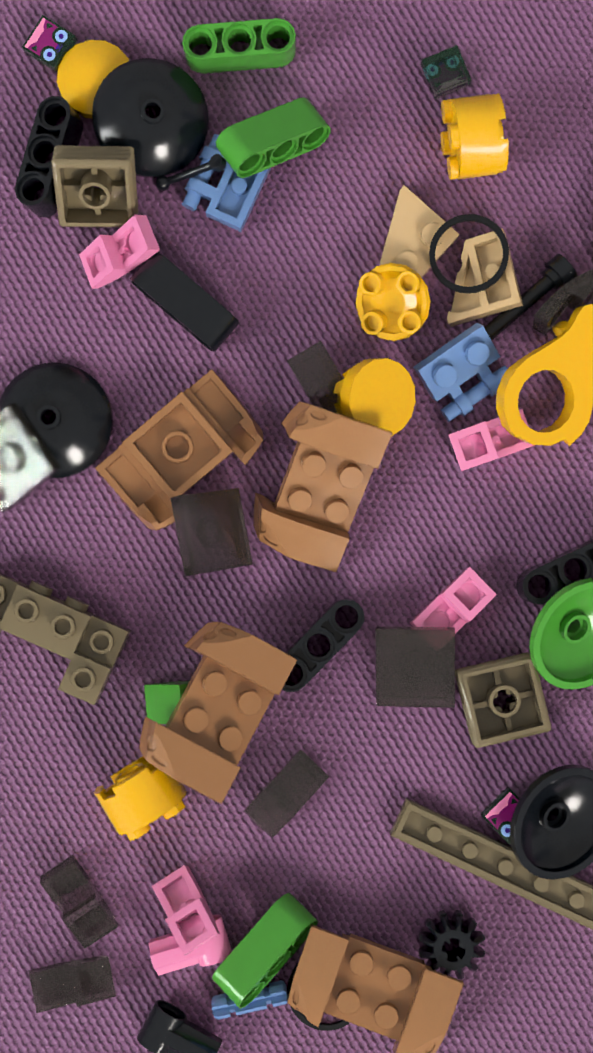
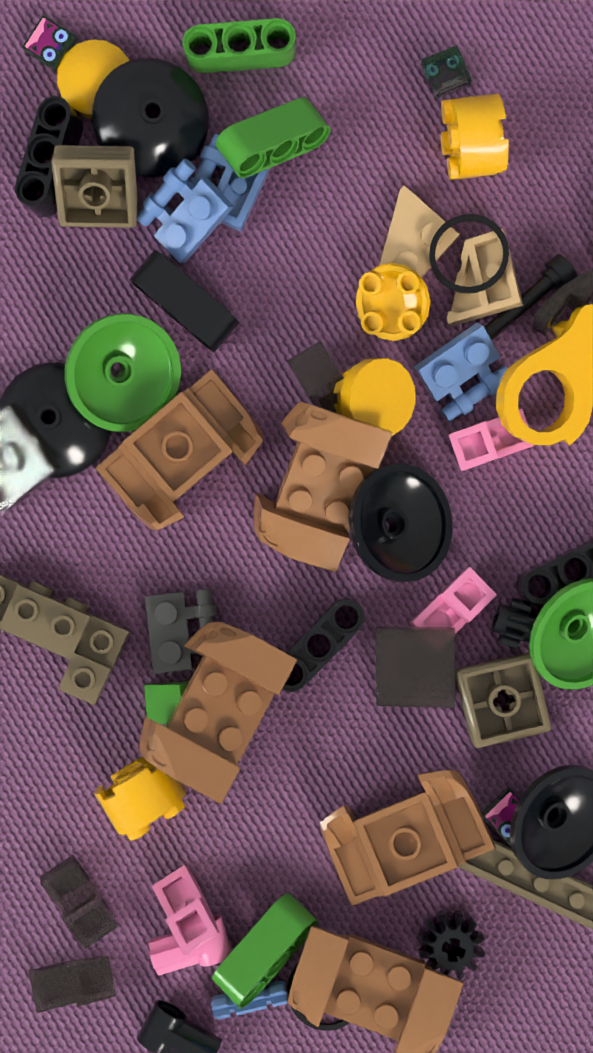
bright pink slope [79,214,160,289] -> none
black hinge [155,154,226,191] -> none
clear smoke tile [171,488,253,577] -> none
clear smoke slope [243,750,329,838] -> none
none -> bright green dish [65,313,181,432]
none -> medium blue plate [137,159,234,263]
none -> dark grey plate [145,589,218,674]
none -> medium nougat piece [320,770,496,906]
none -> black dish [349,463,453,582]
none -> black gear [491,597,538,649]

